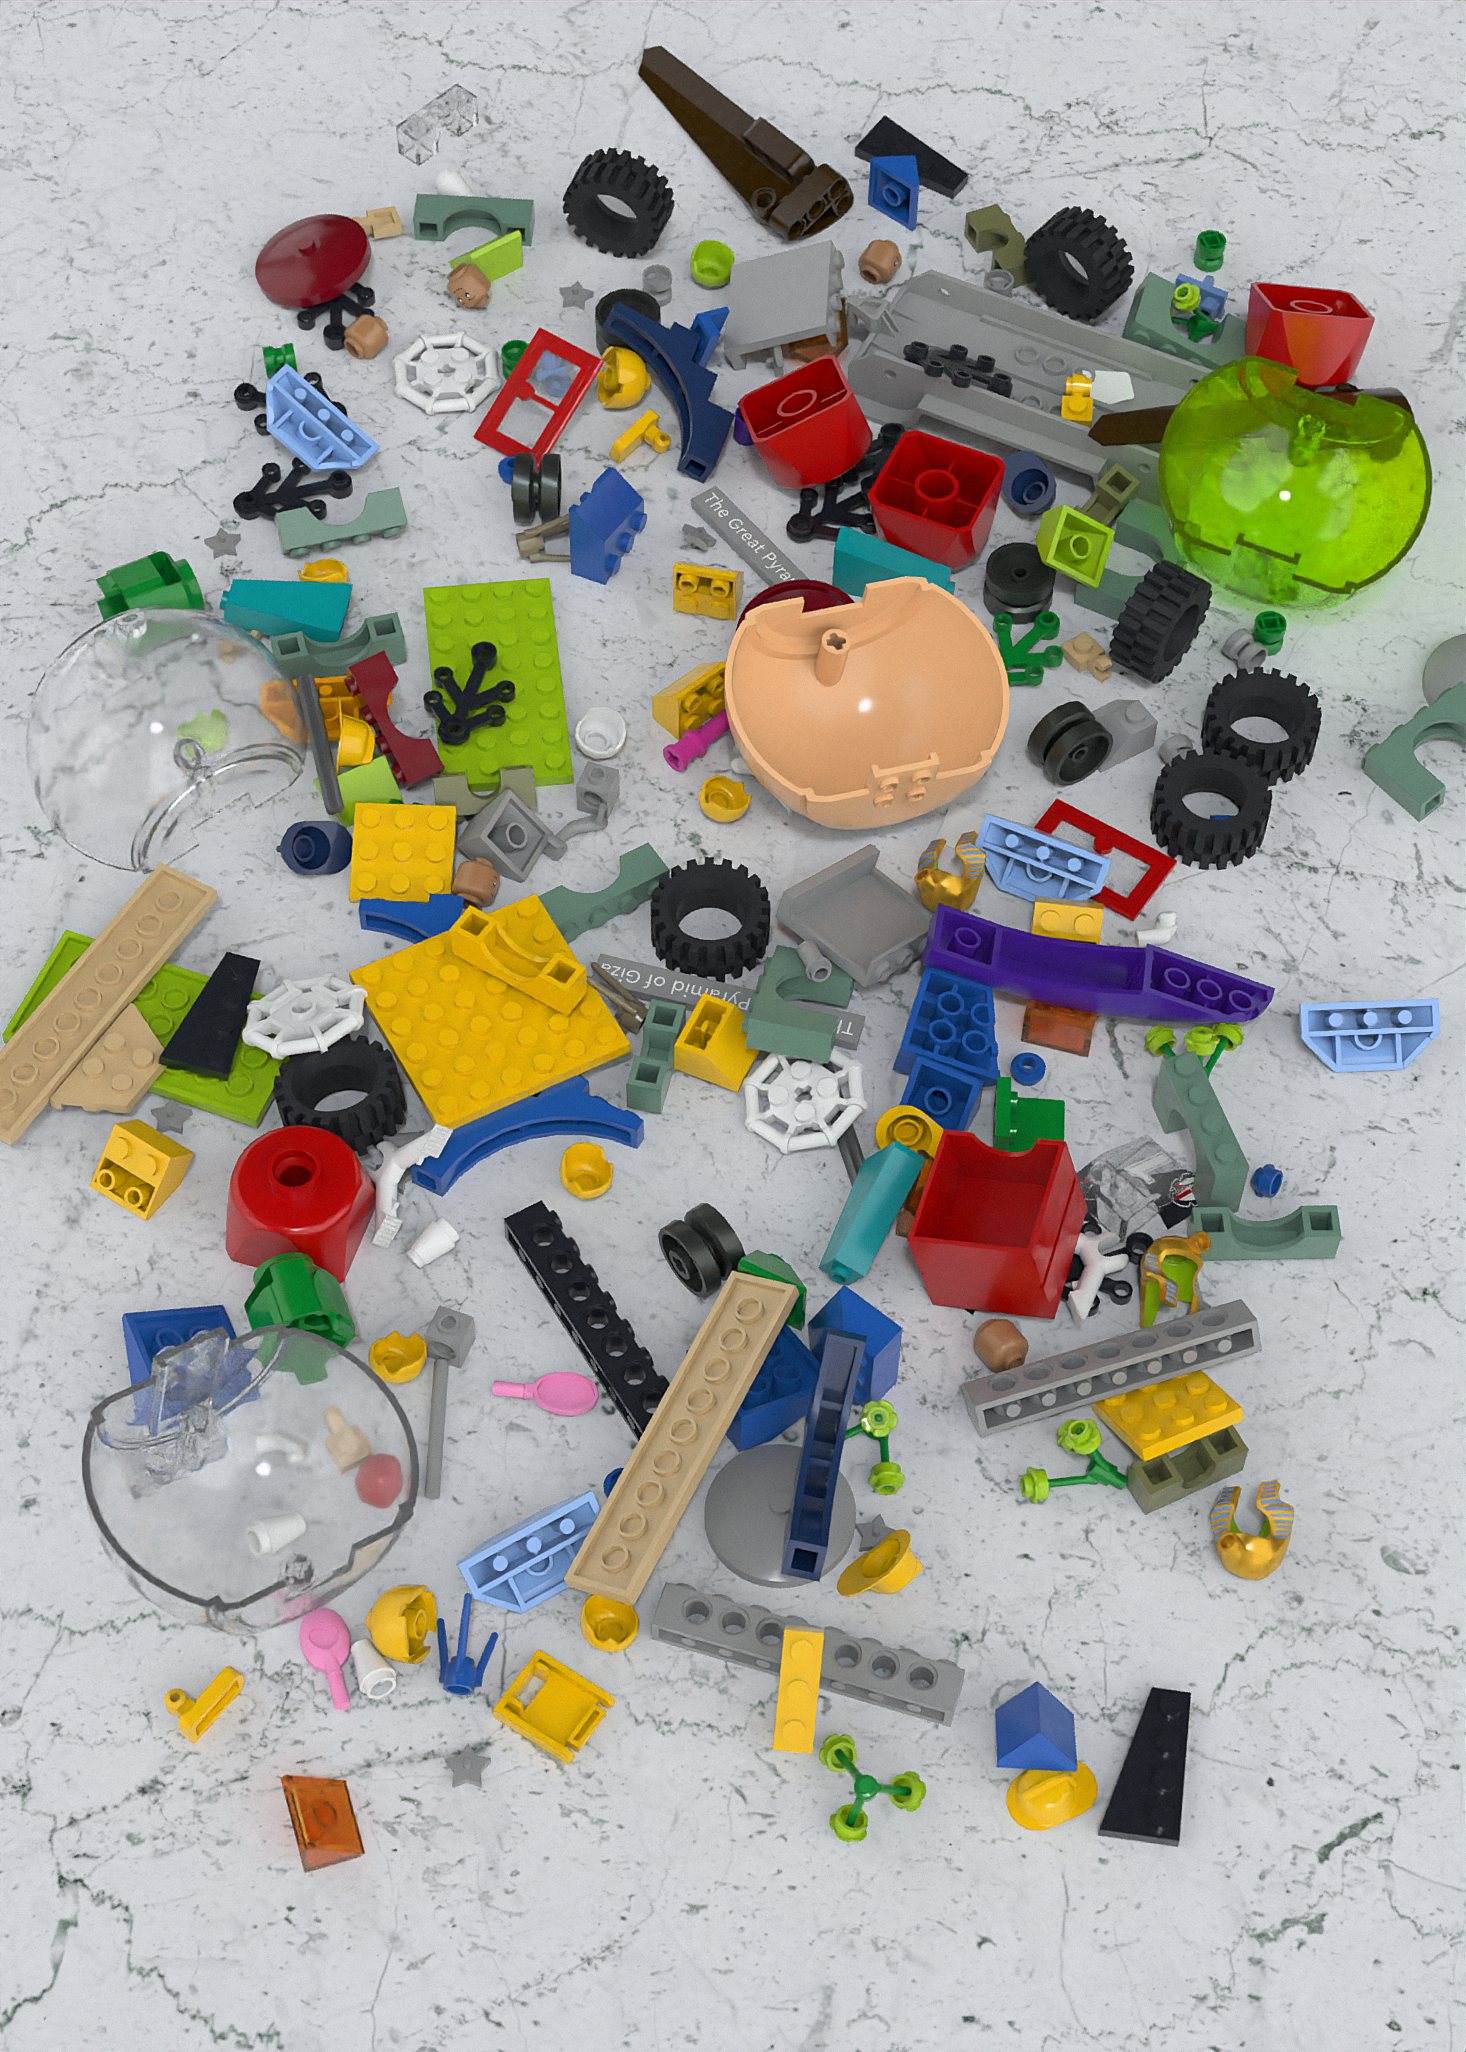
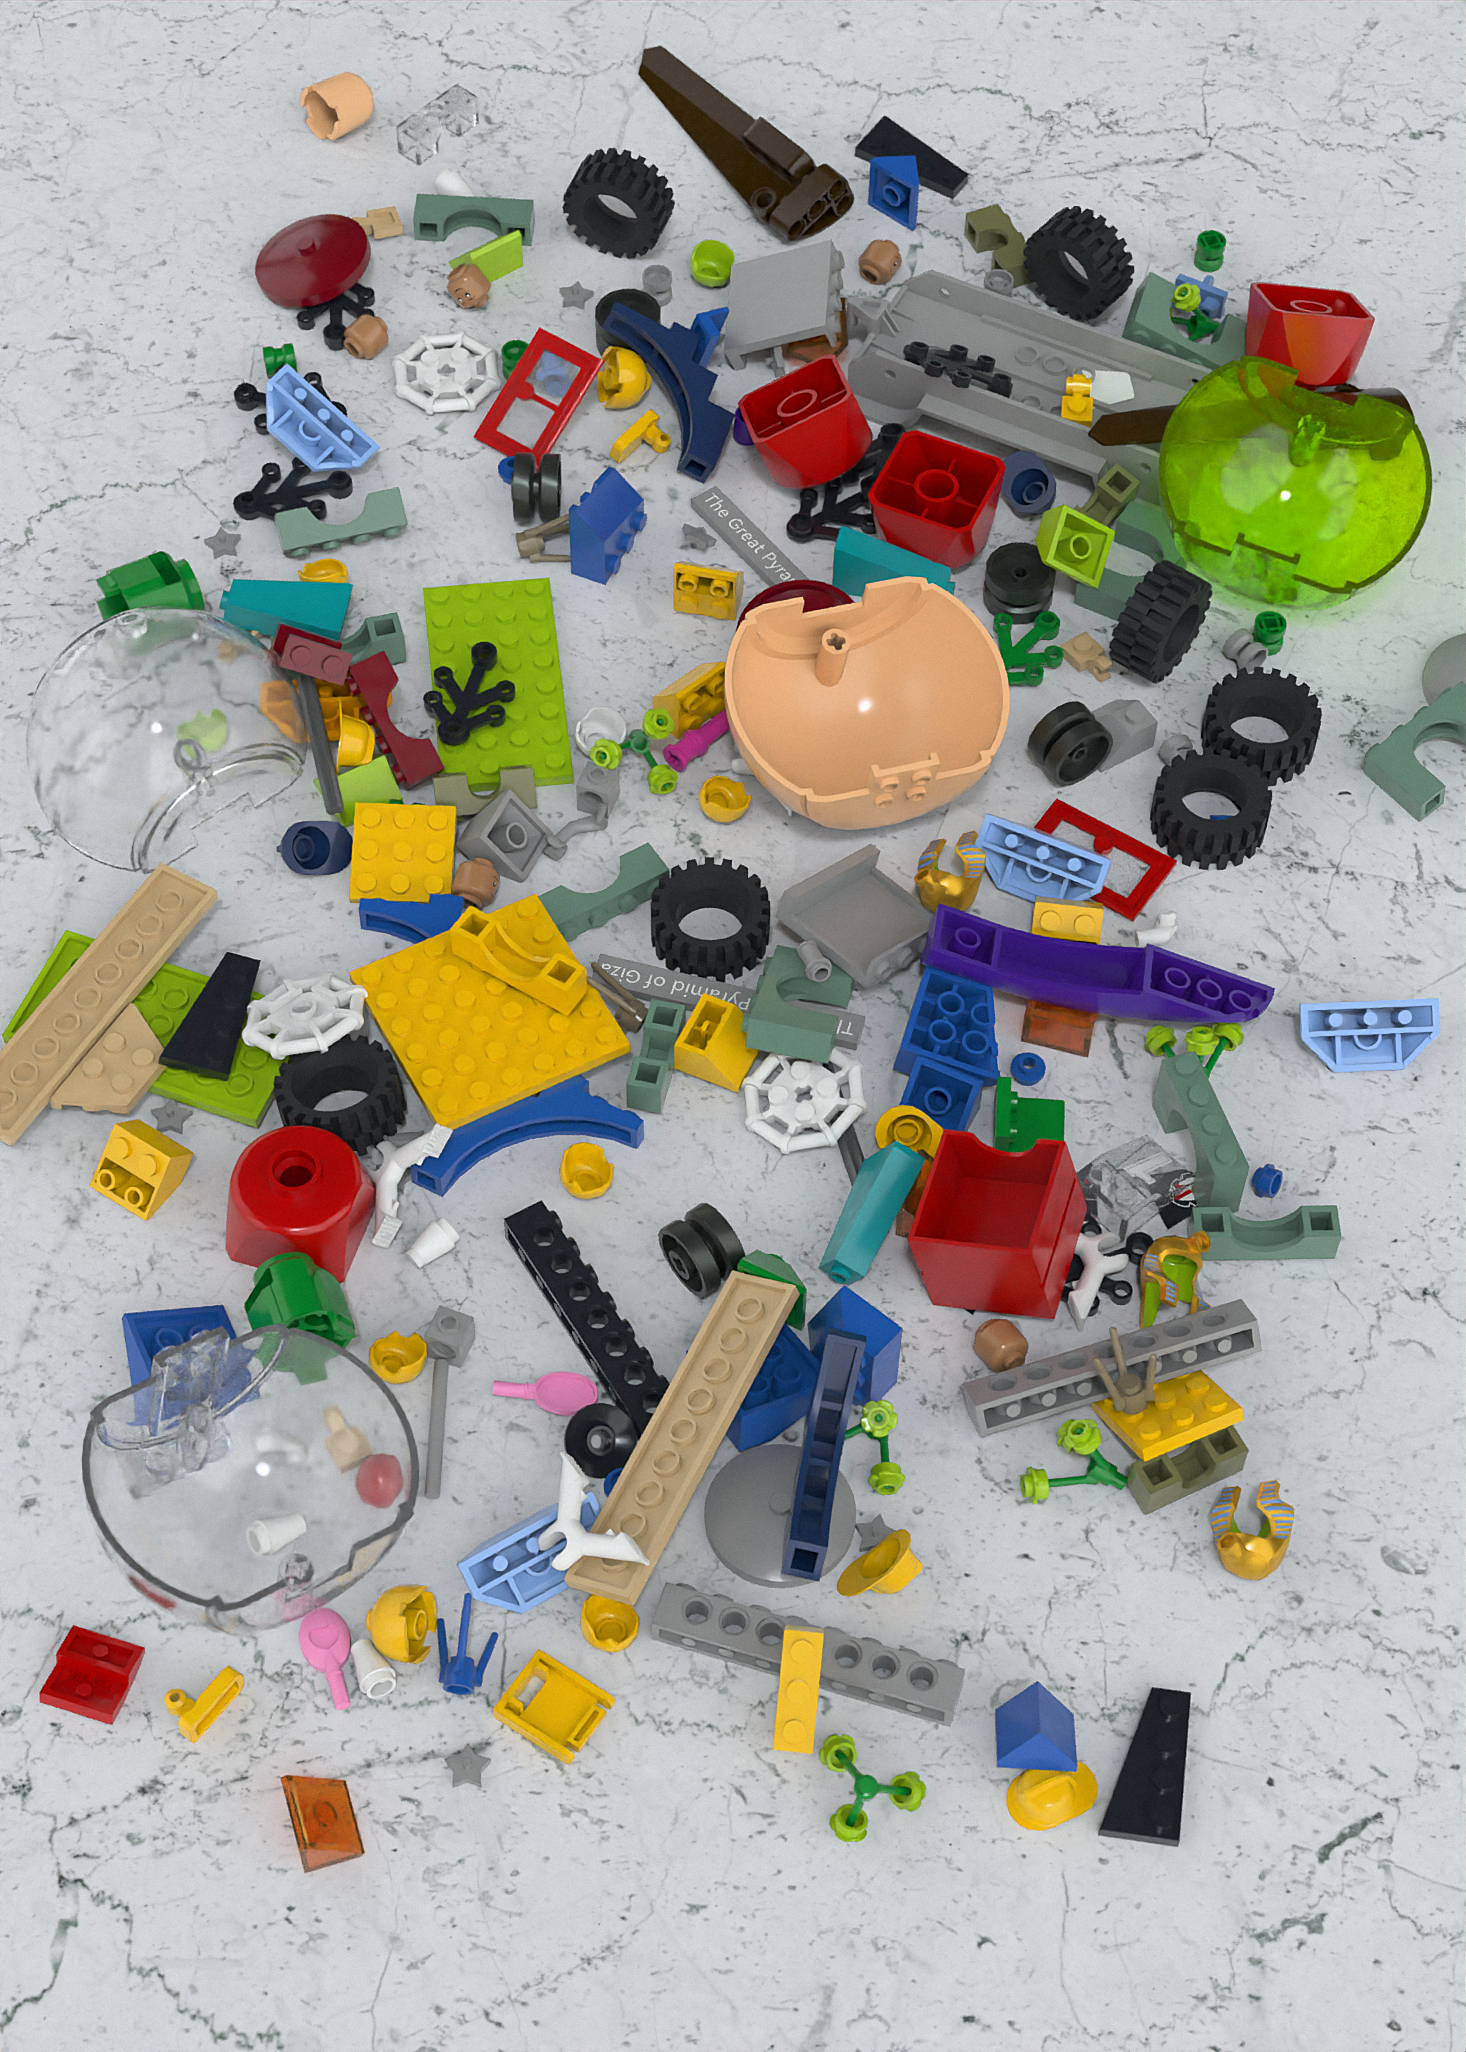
none -> red slope [39,1625,145,1725]
none -> dark red panel [269,622,353,686]
none -> light nougat cylinder [301,72,374,141]
none -> white piece [538,1452,649,1571]
none -> black dish [564,1403,637,1479]
none -> lime plant [590,708,679,795]
none -> dark tan plant [1093,1327,1157,1414]

